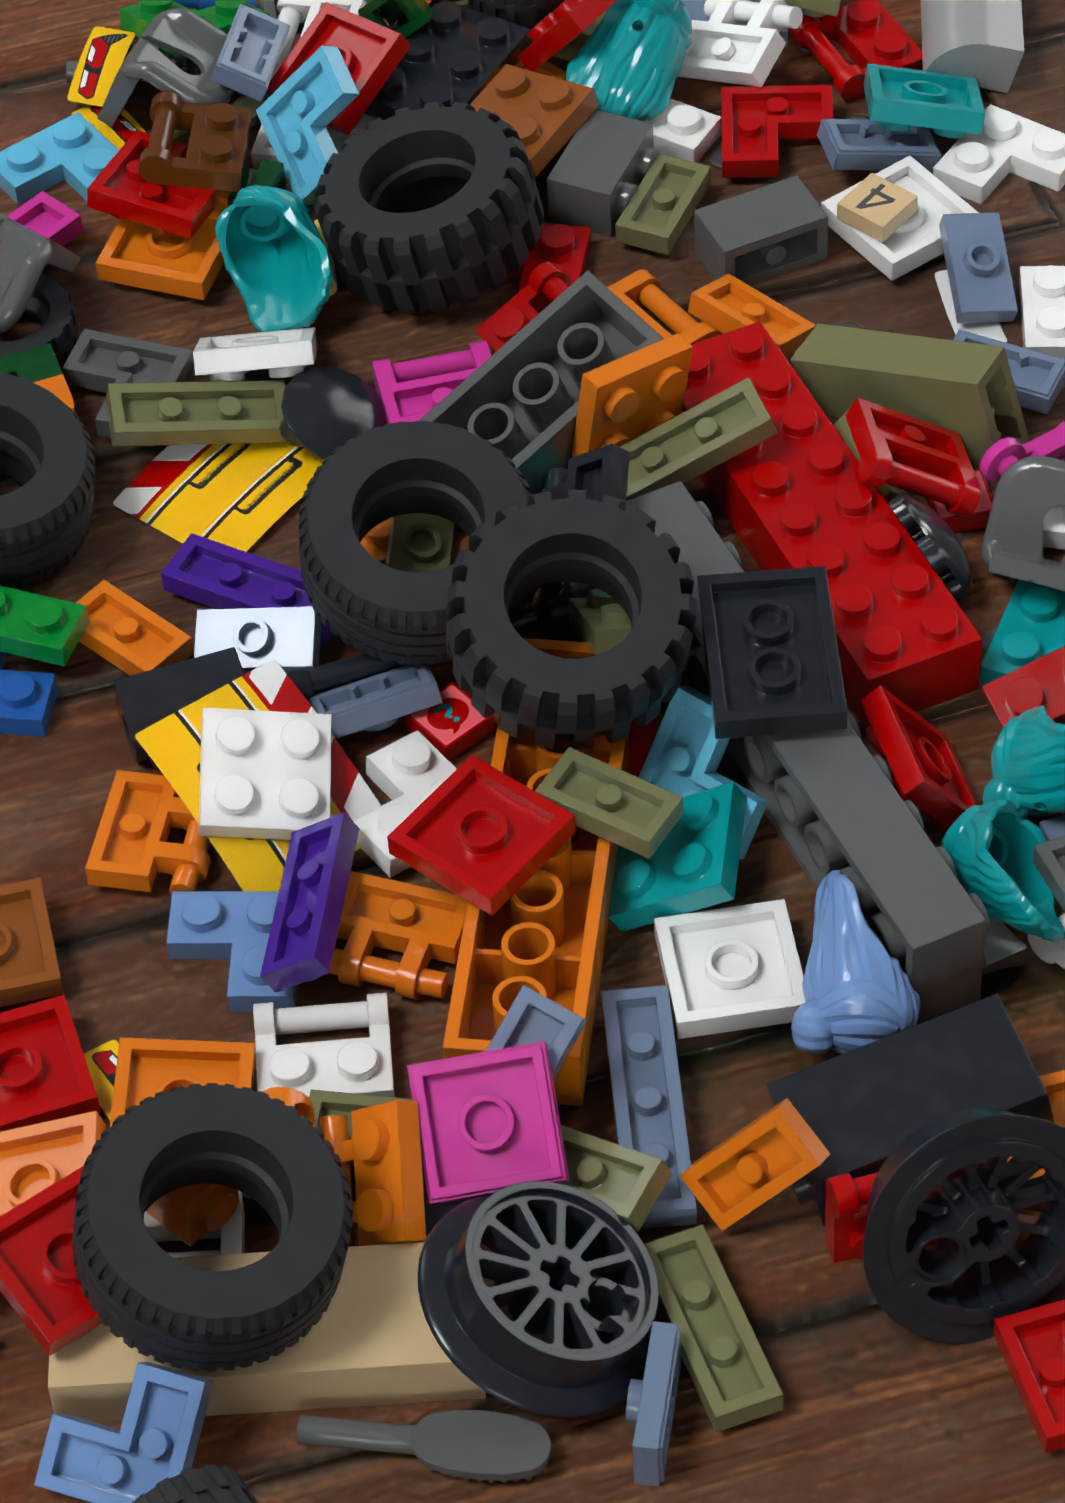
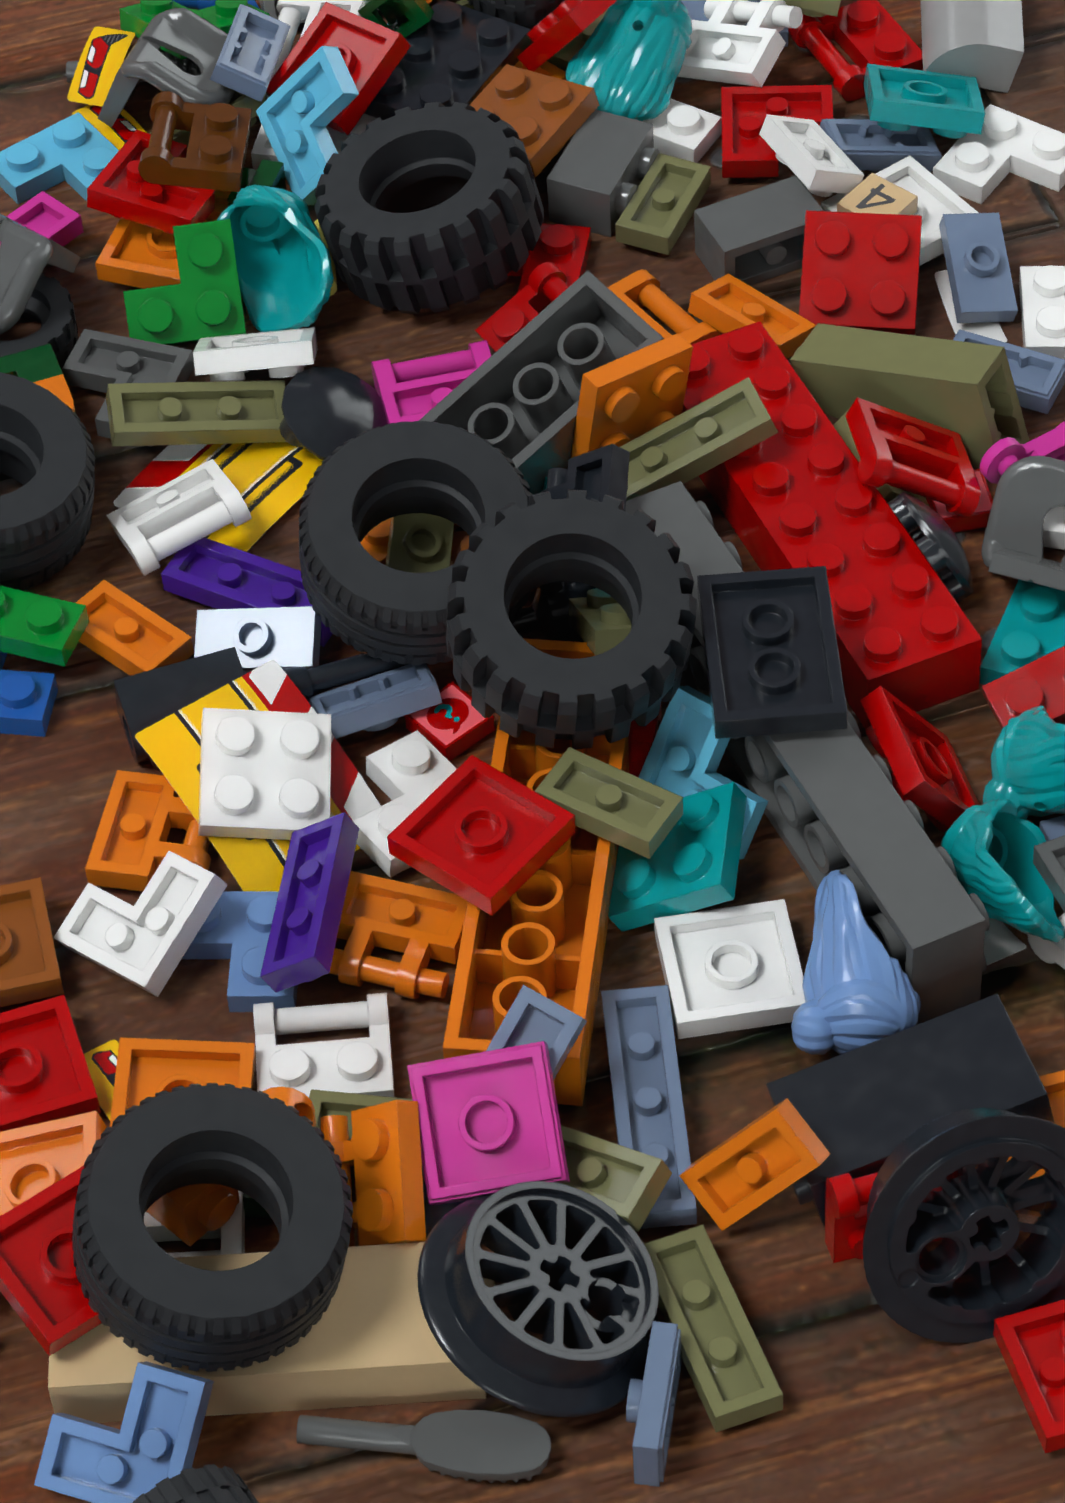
none -> white plate [54,851,228,997]
none -> white plate [107,459,252,576]
none -> green plate [123,219,246,346]
none -> white plate [759,114,864,197]
none -> red plate [799,210,922,335]

